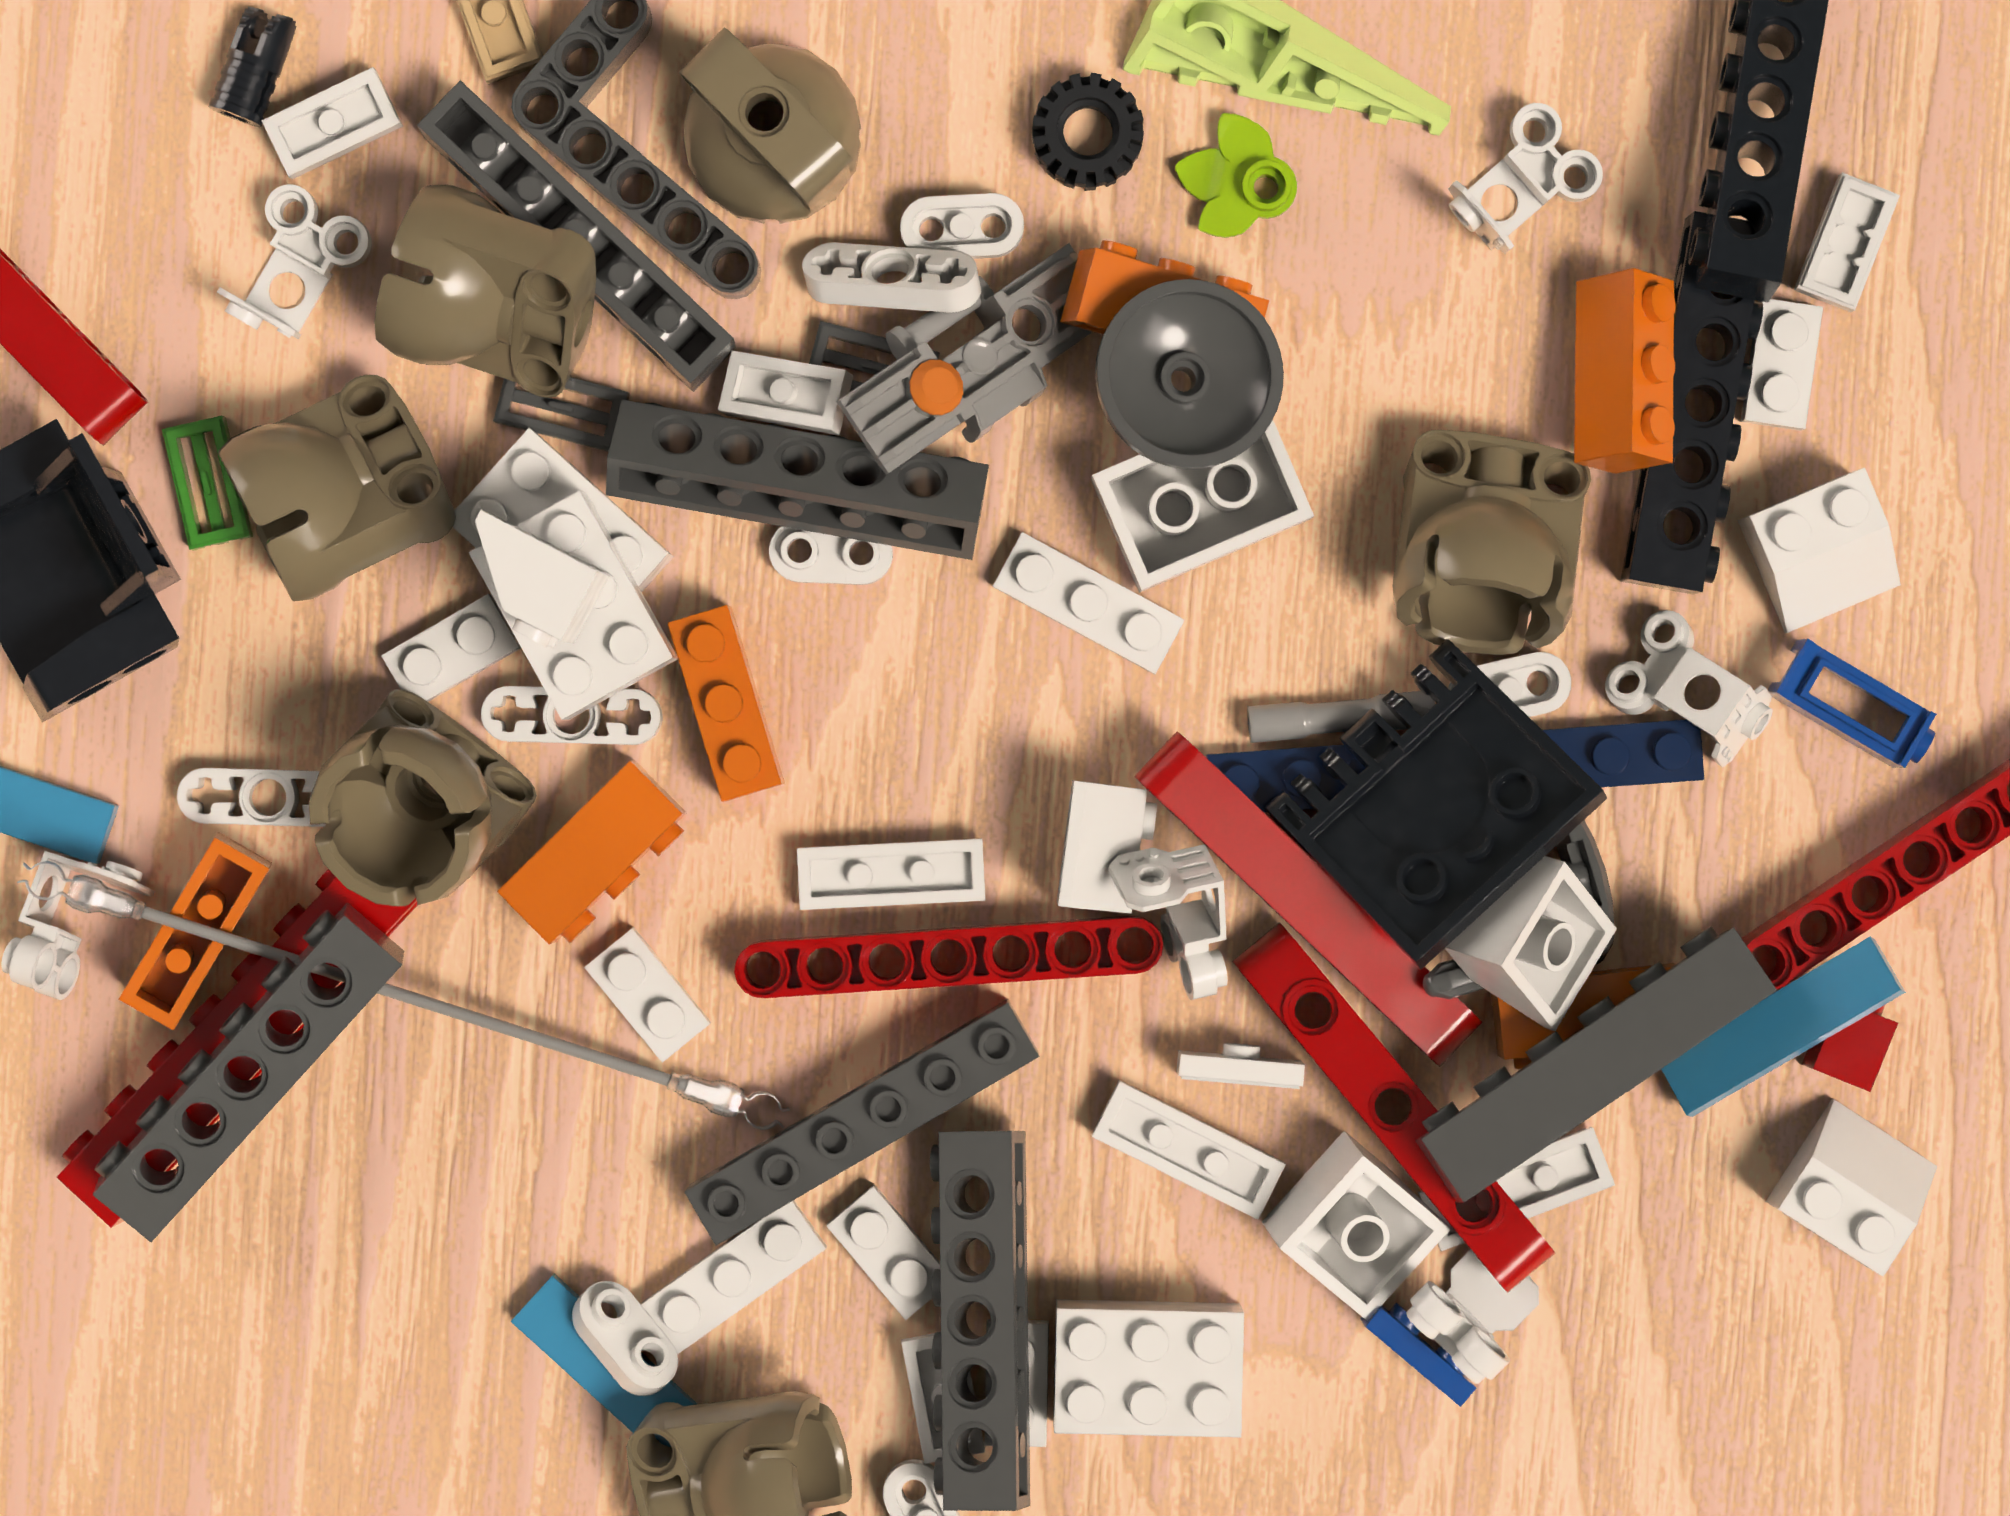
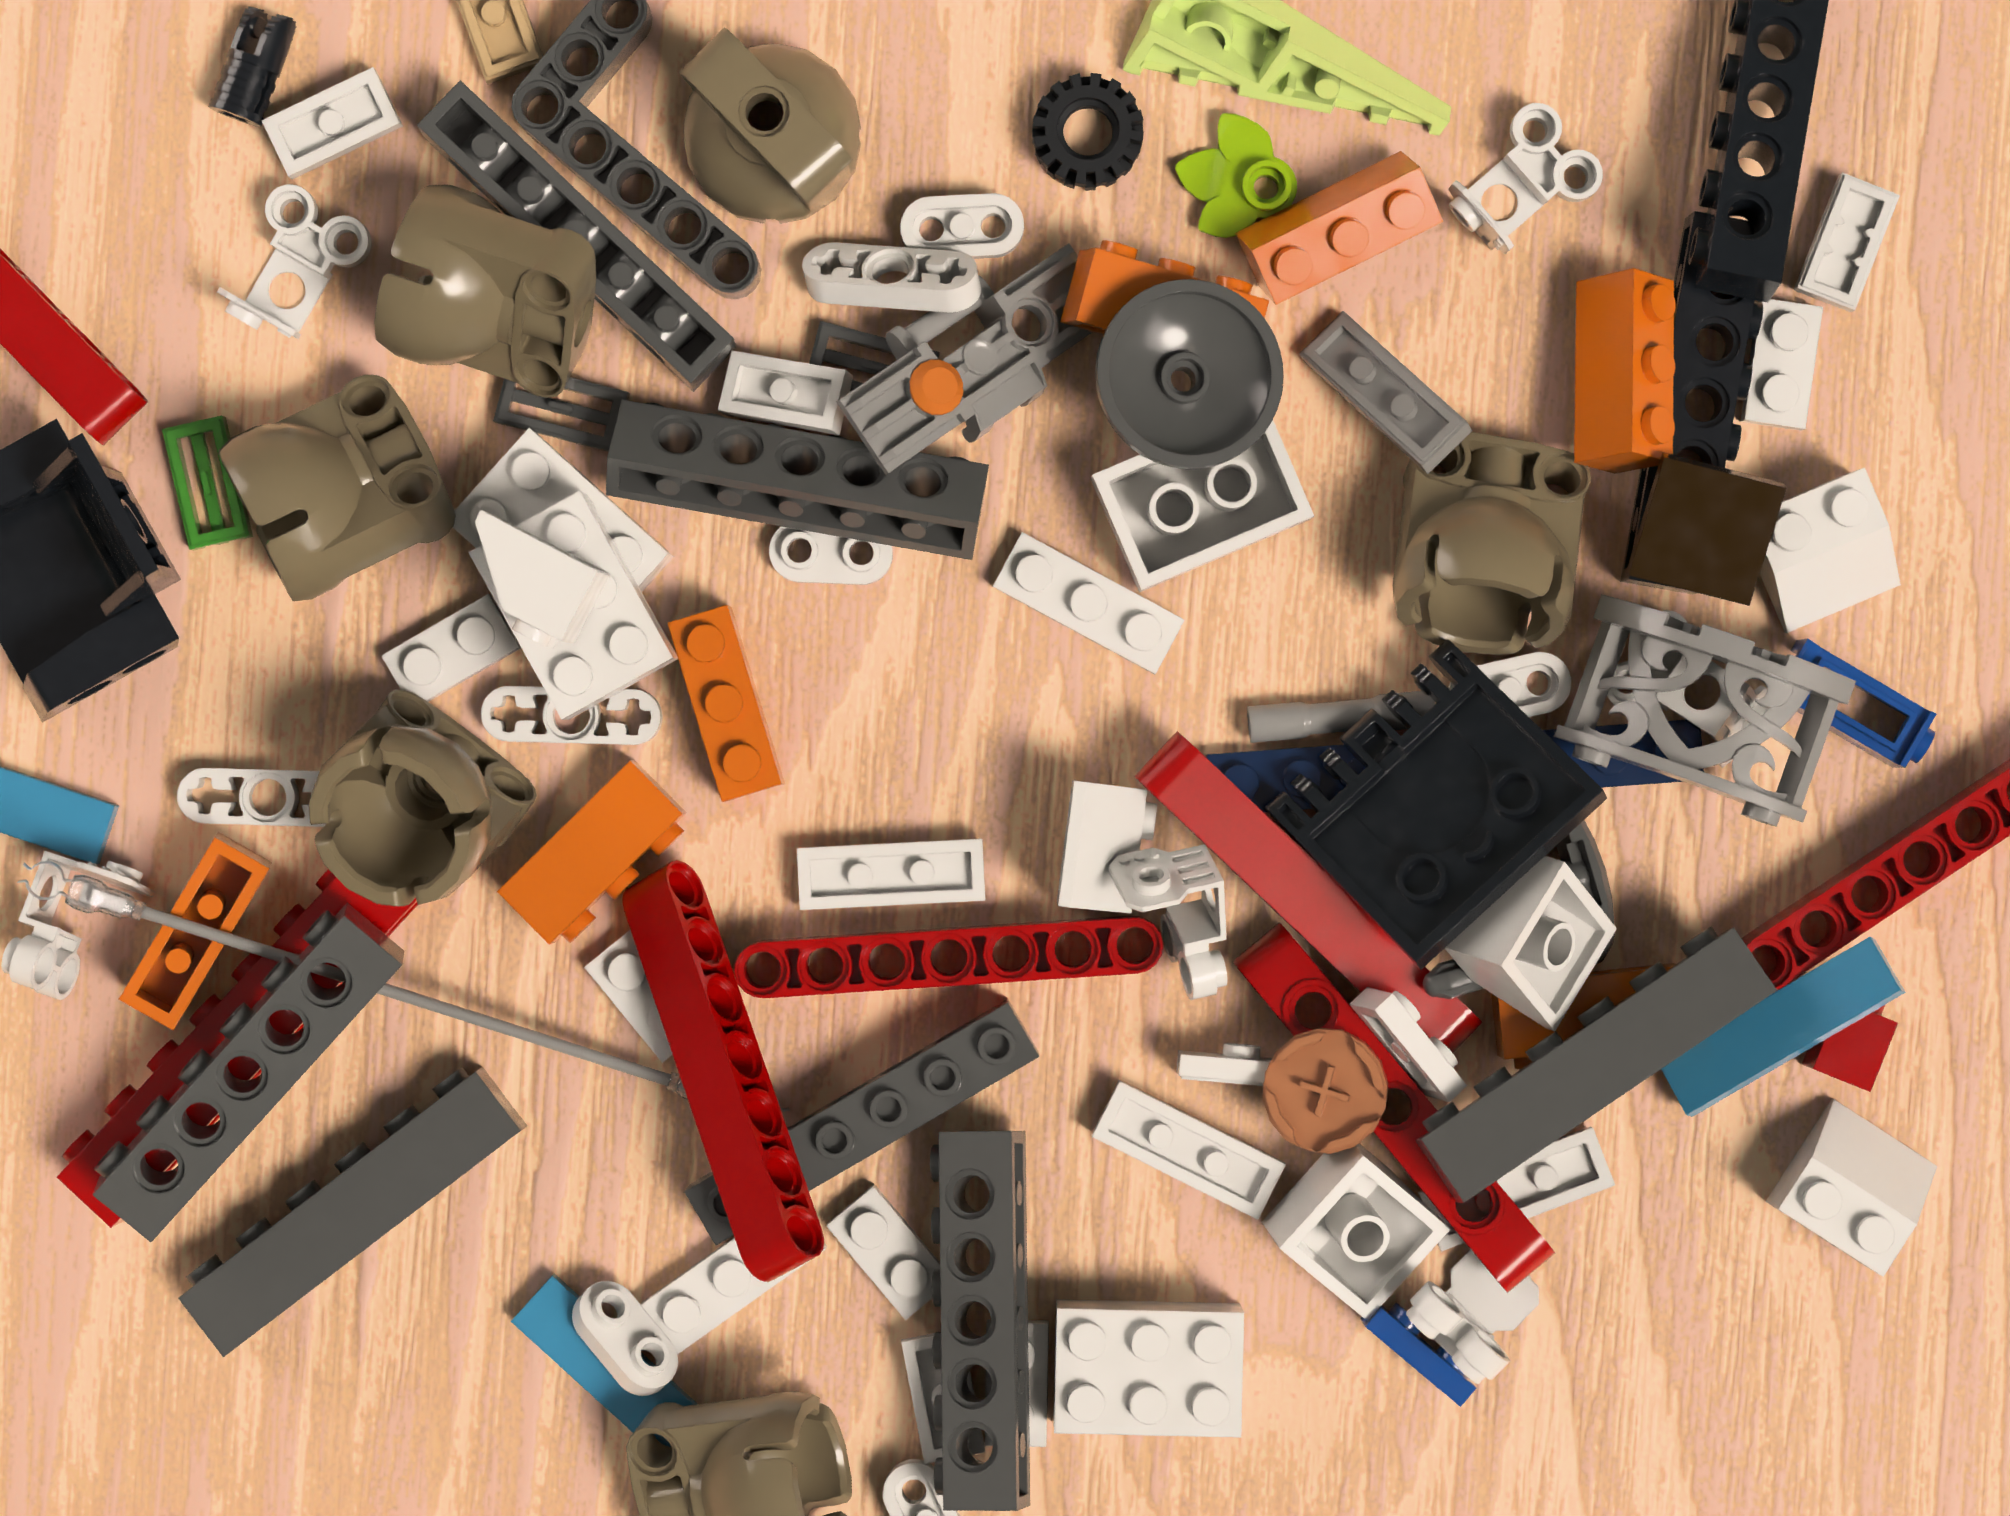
none -> dark grey brick [178,1067,528,1357]
none -> red beam [622,860,824,1282]
none -> orange brick [1235,151,1443,305]
none -> nougat tile [1262,1028,1388,1154]
none -> light grey tile [1299,311,1472,474]
none -> white plate [1350,987,1467,1102]
none -> light grey fence [1554,594,1856,827]
none -> dark brown tile [1627,452,1787,606]

